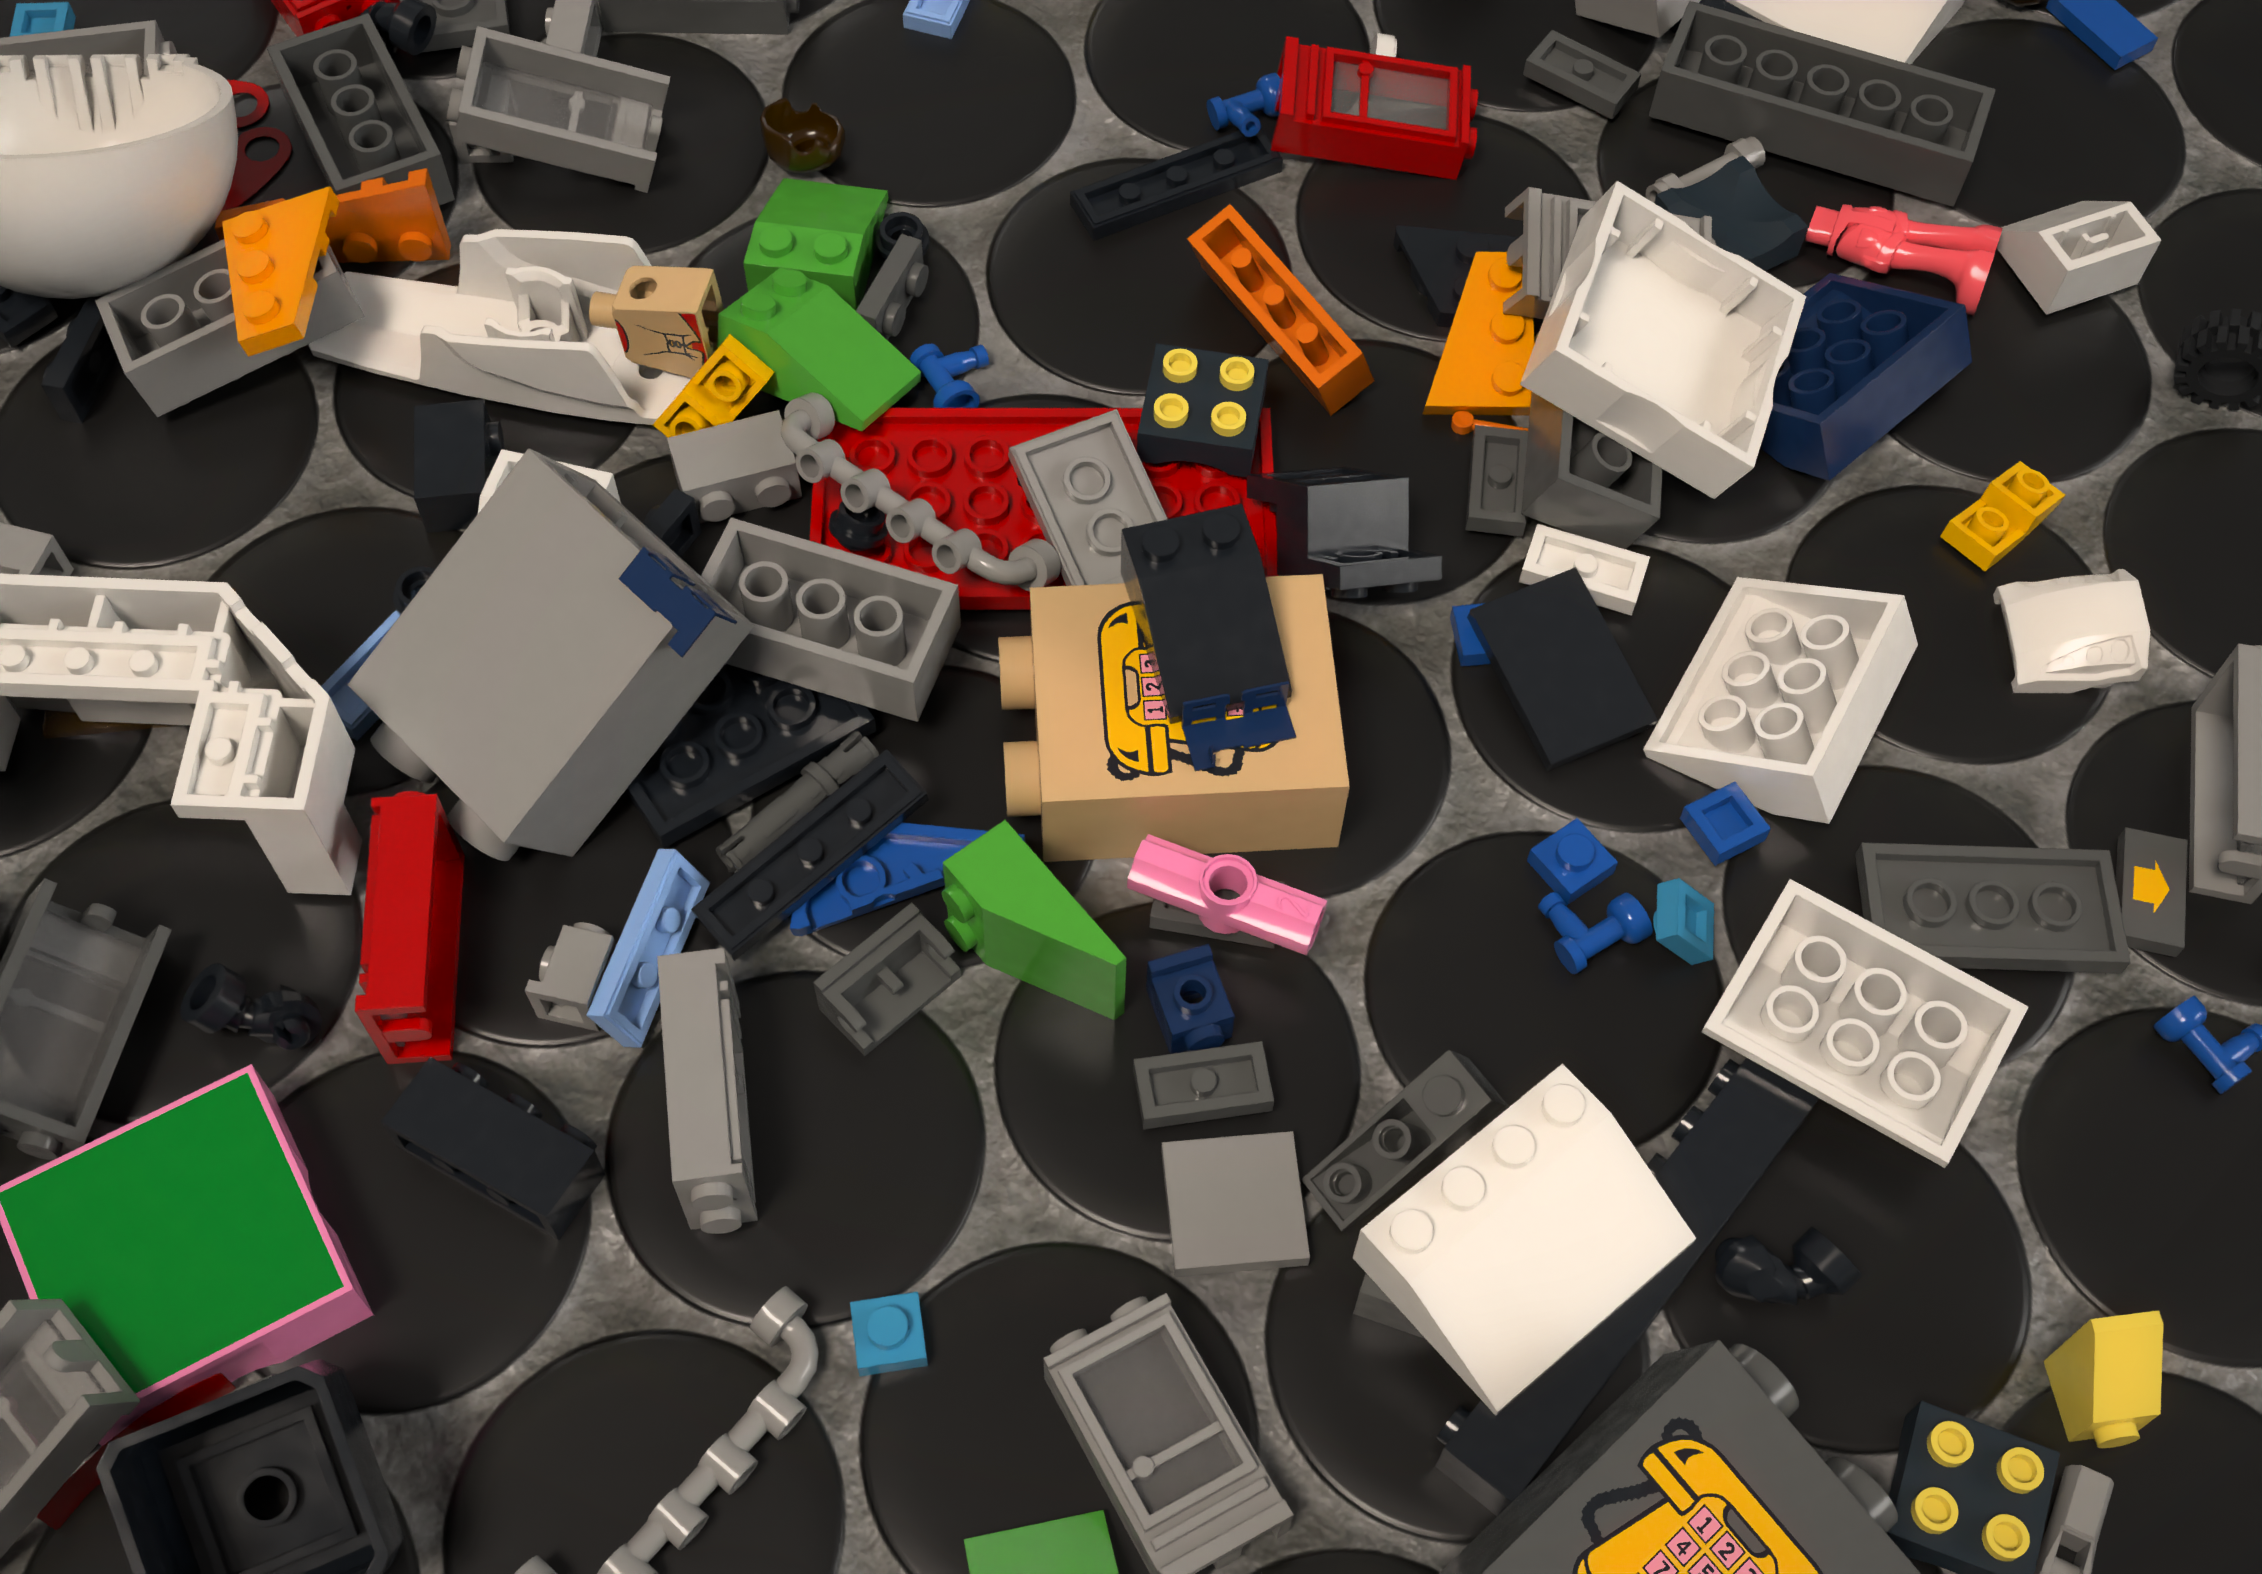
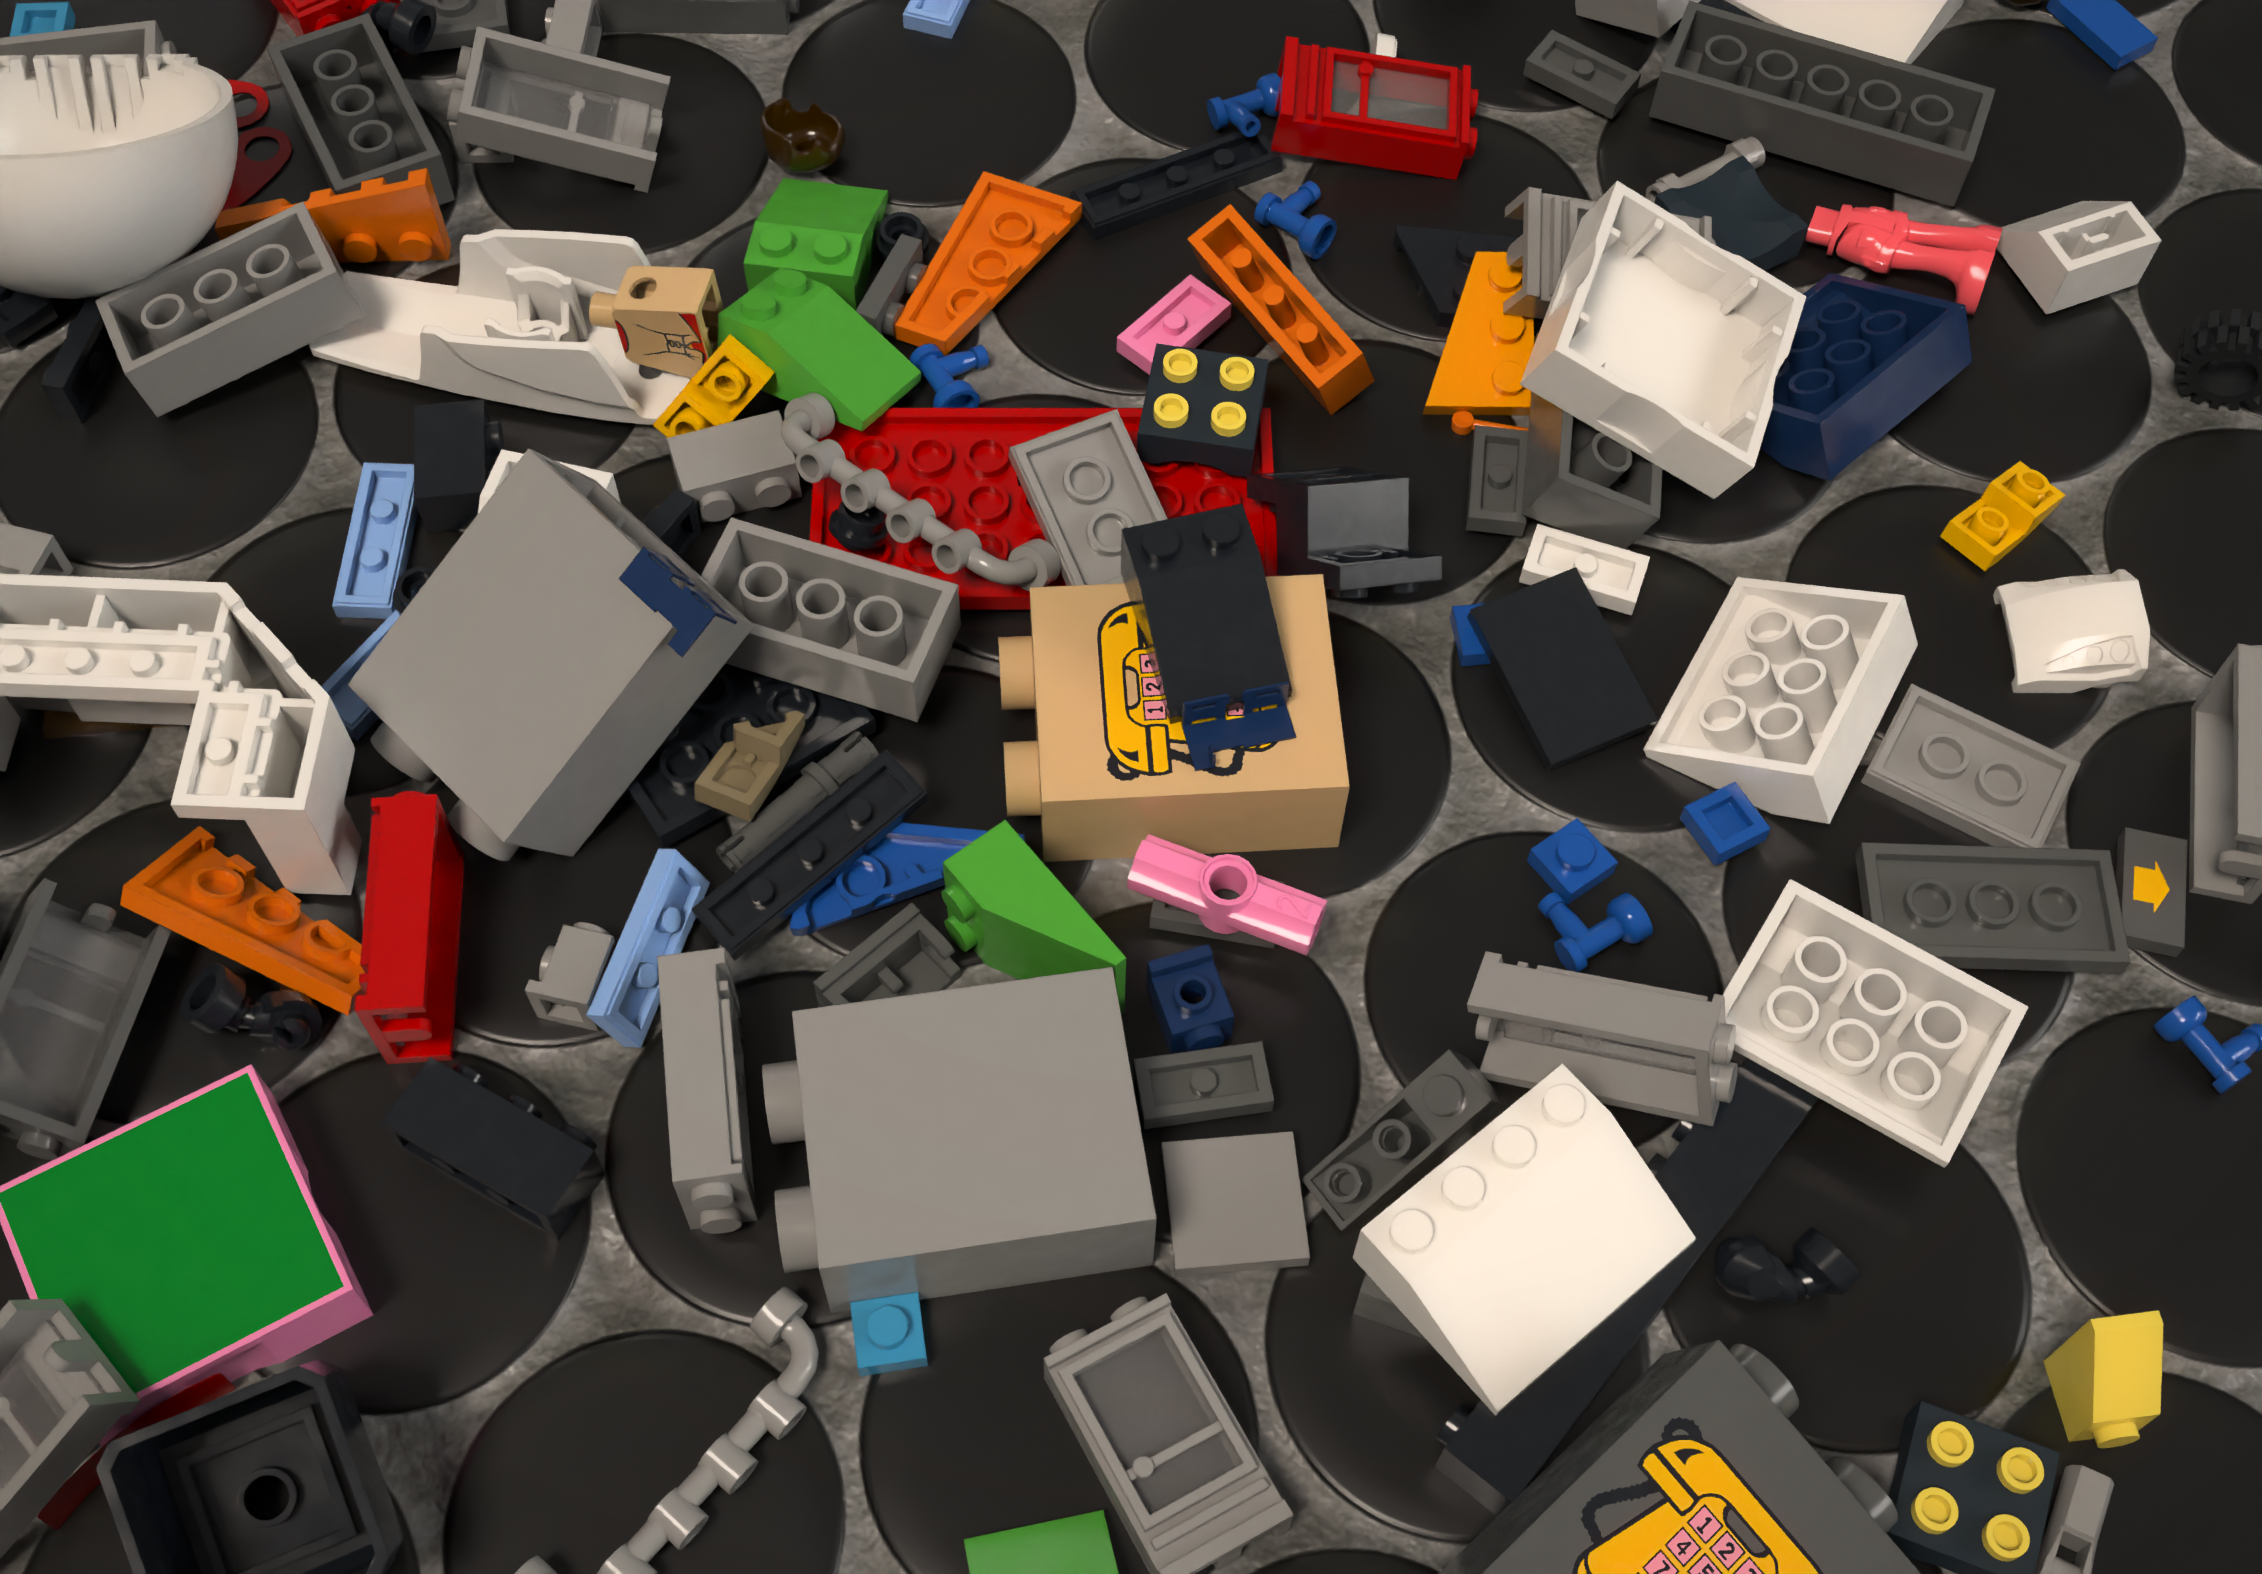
light orange wing [222,186,340,357] -> none
dark azure plate [1653,878,1714,965] -> none
none -> orange wing [120,826,366,1016]
none -> light blue tile [332,462,418,619]
none -> dark tan slope [694,711,805,822]
none -> light grey brick [762,967,1156,1313]
none -> orange wing [894,171,1082,356]
none -> bright pink plate [1117,274,1232,375]
none -> blue piece [1254,181,1337,260]
none -> light grey door [1467,951,1738,1126]
none -> light grey tile [1860,684,2081,848]

